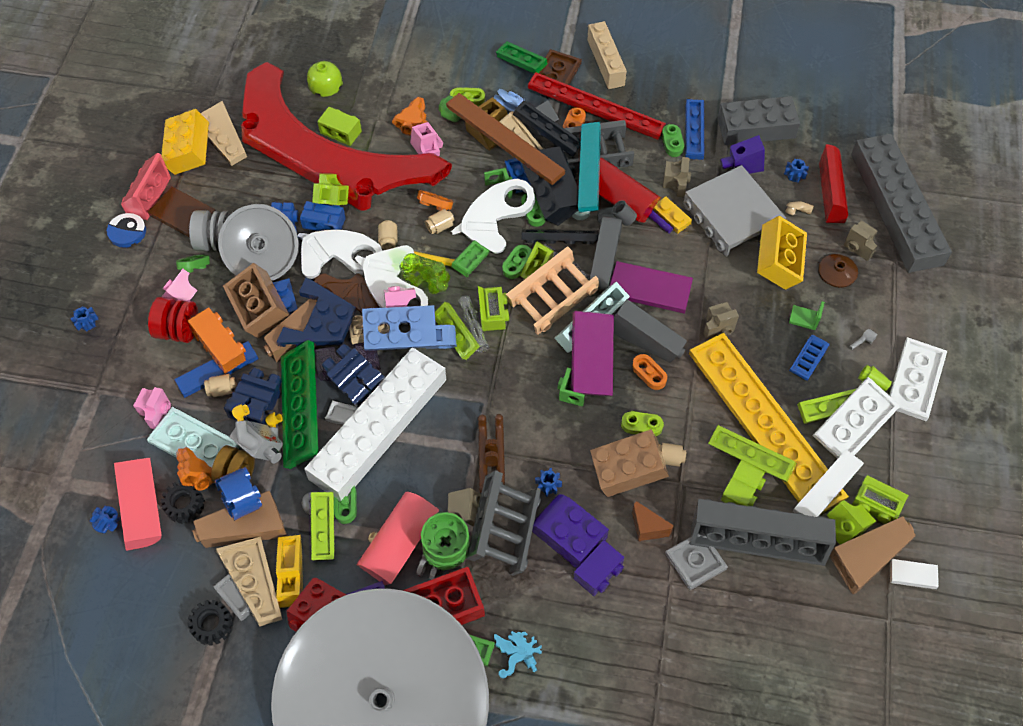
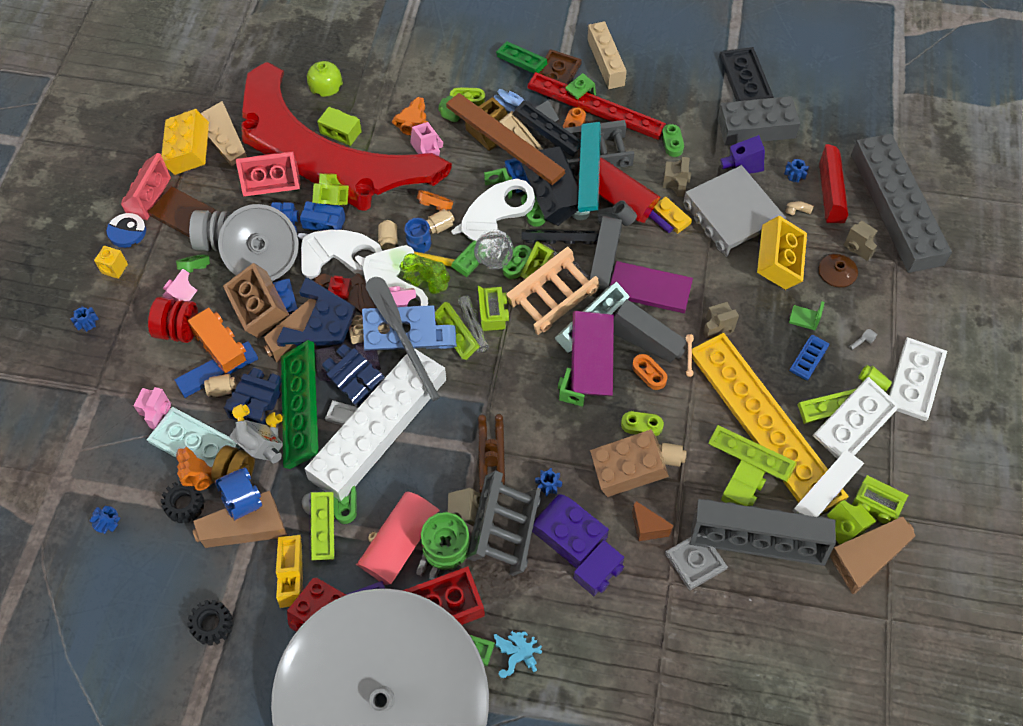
coral brick [114,458,162,551] -> none
light grey tile [213,574,251,621] -> none
tan wing [216,537,282,627] -> none
blue tile [685,99,704,160] -> none
white tile [890,559,939,589] -> none
none -> yellow brick [94,246,128,279]
none -> coral slope [236,151,301,197]
none -> red tile [328,275,352,300]
none -> dark grey piece [366,277,440,401]
none -> blue wheel [404,218,431,253]
none -> clear cylinder [474,229,514,269]
none -> bright green bracket [565,73,596,100]
none -> light nougat hinge [686,334,694,377]
none -> black tile [719,47,774,101]

